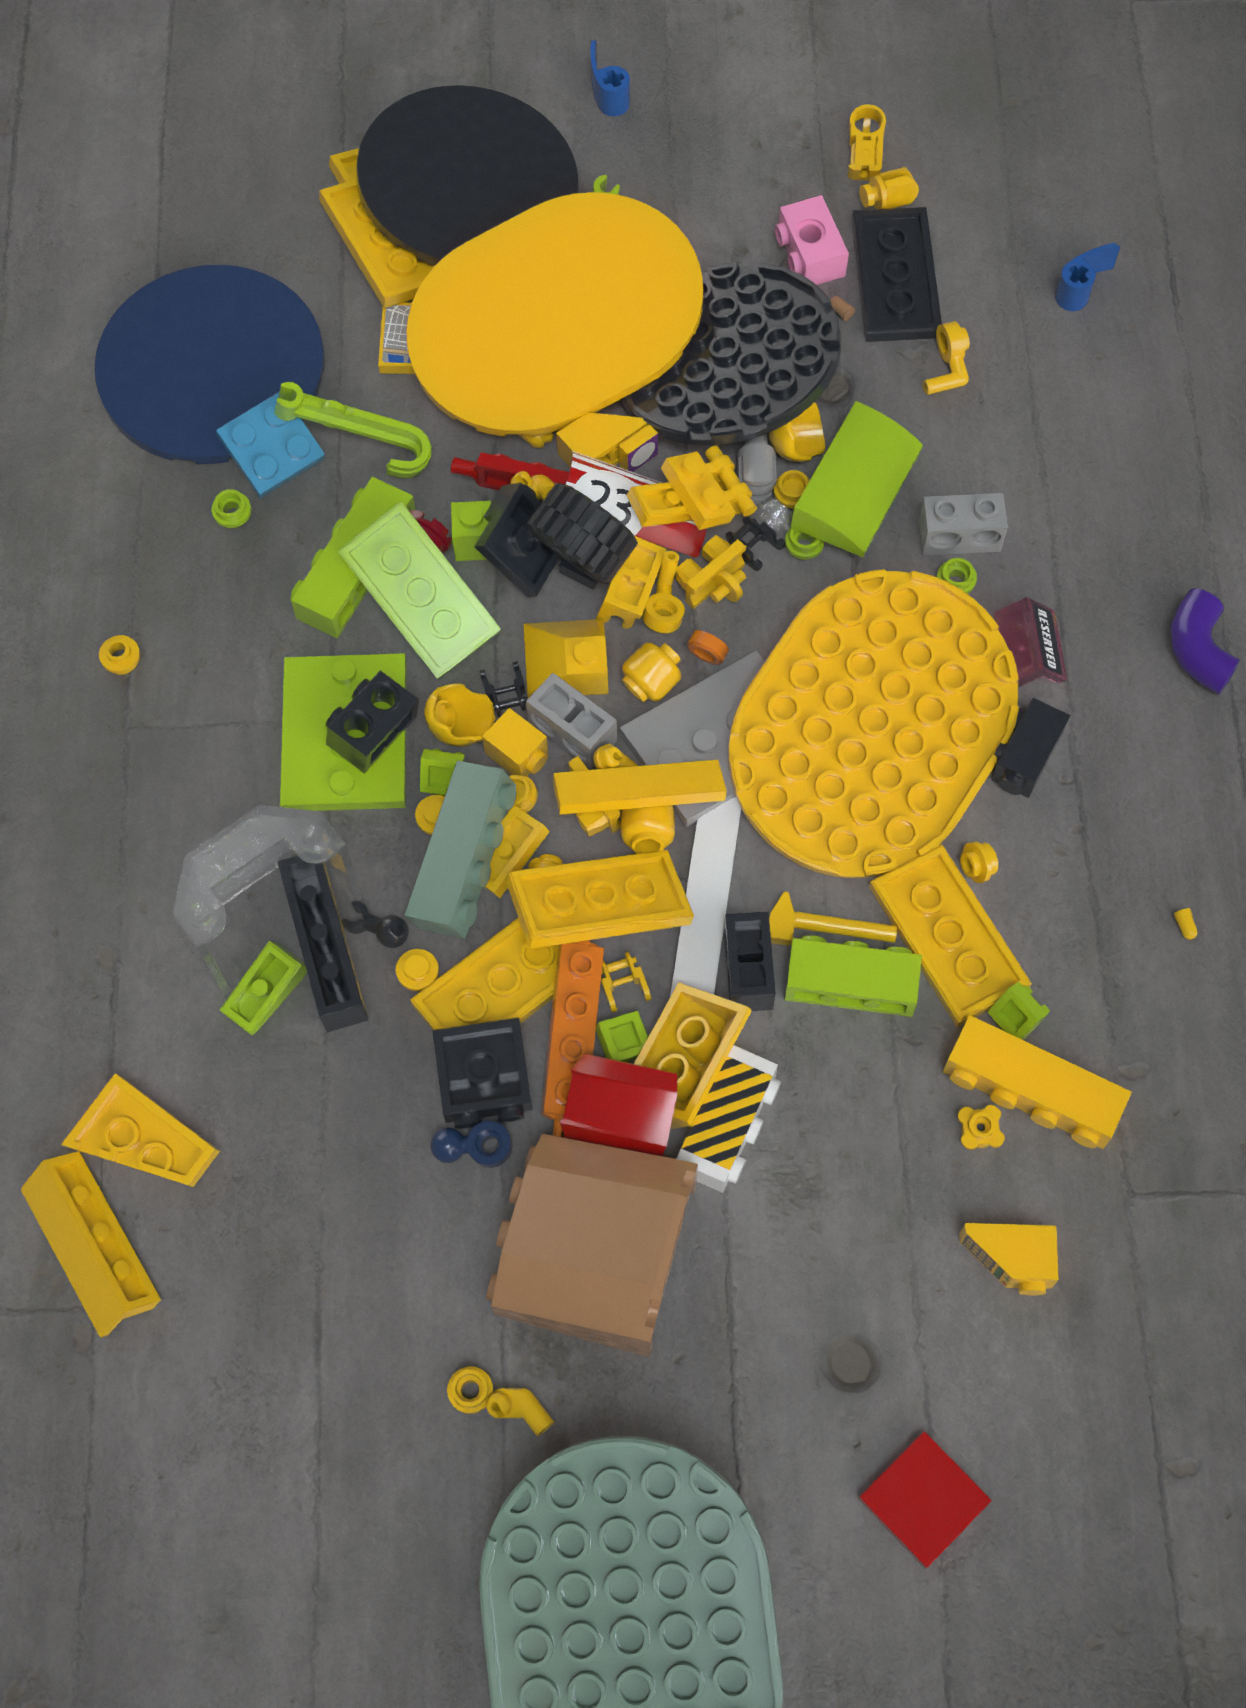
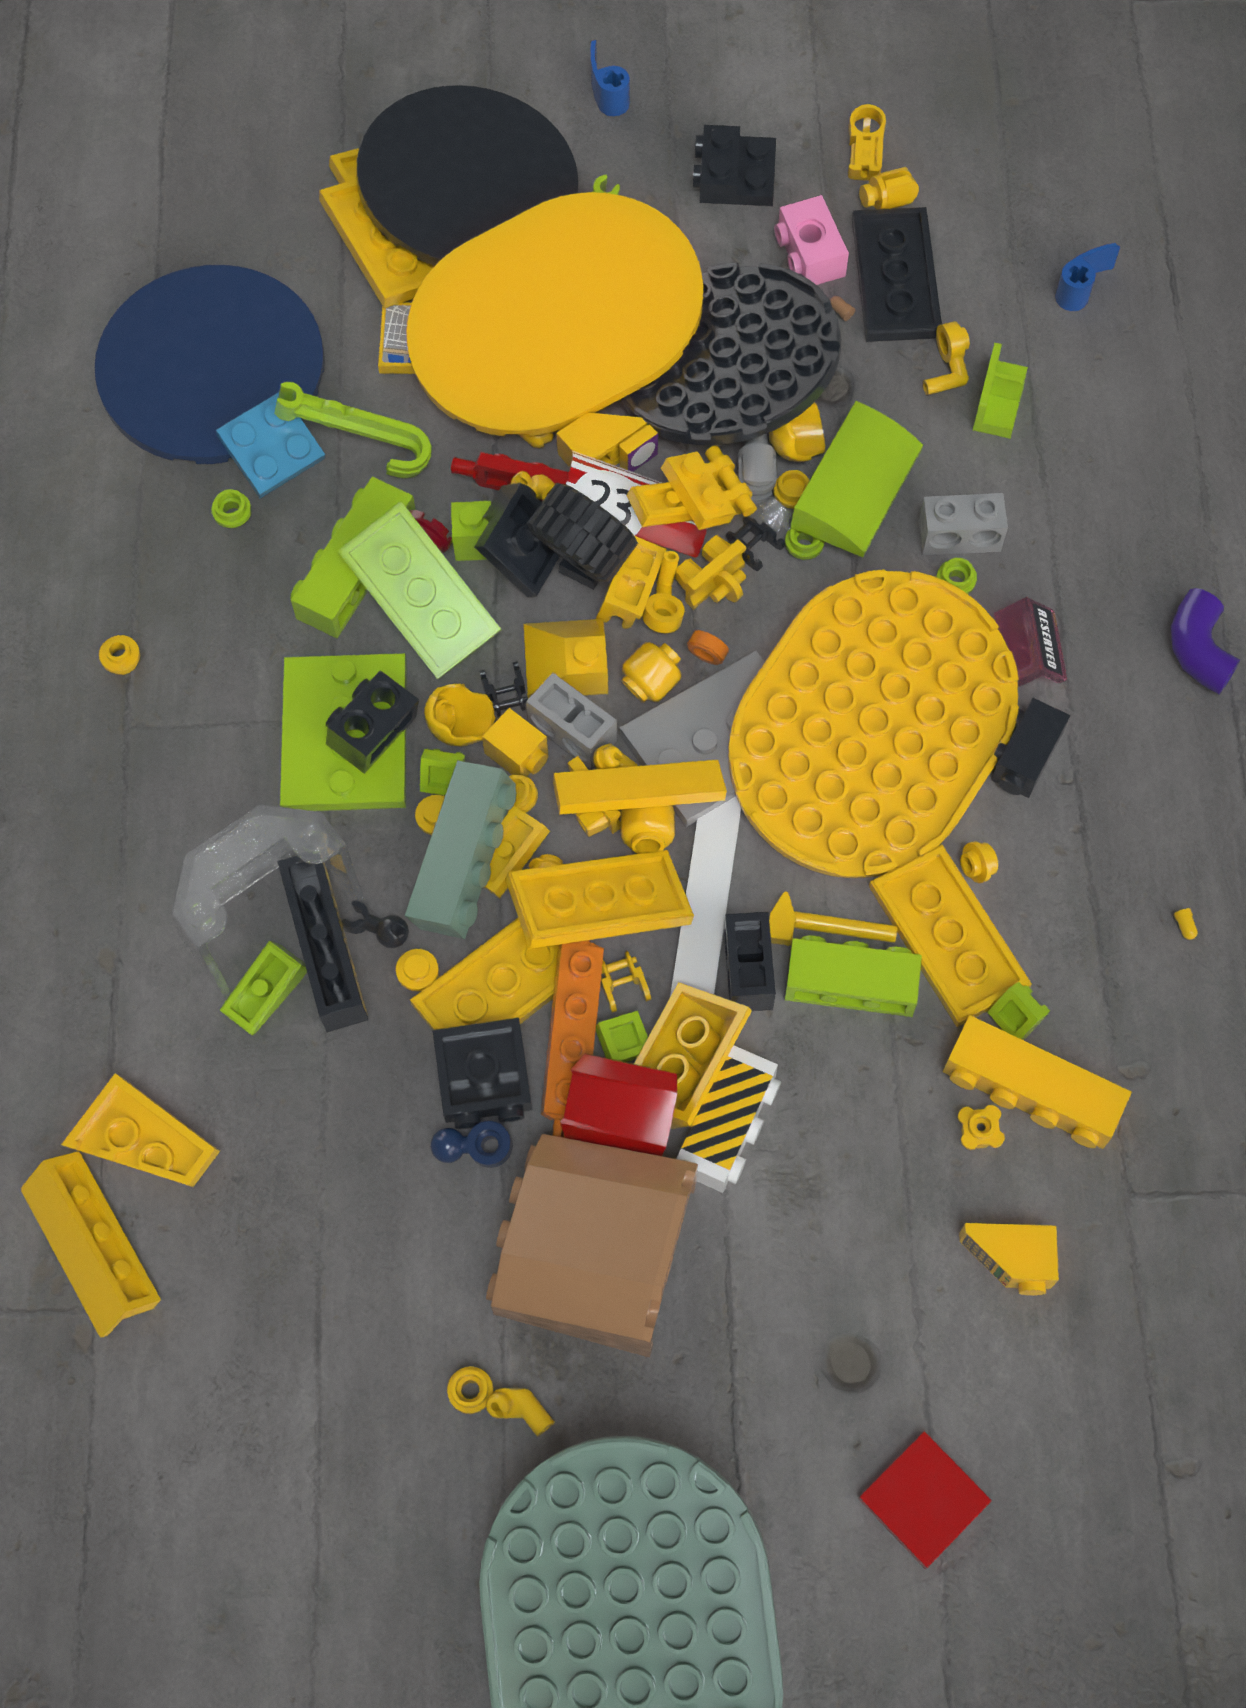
none -> black plate [693,125,776,206]
none -> lime panel [973,342,1028,439]

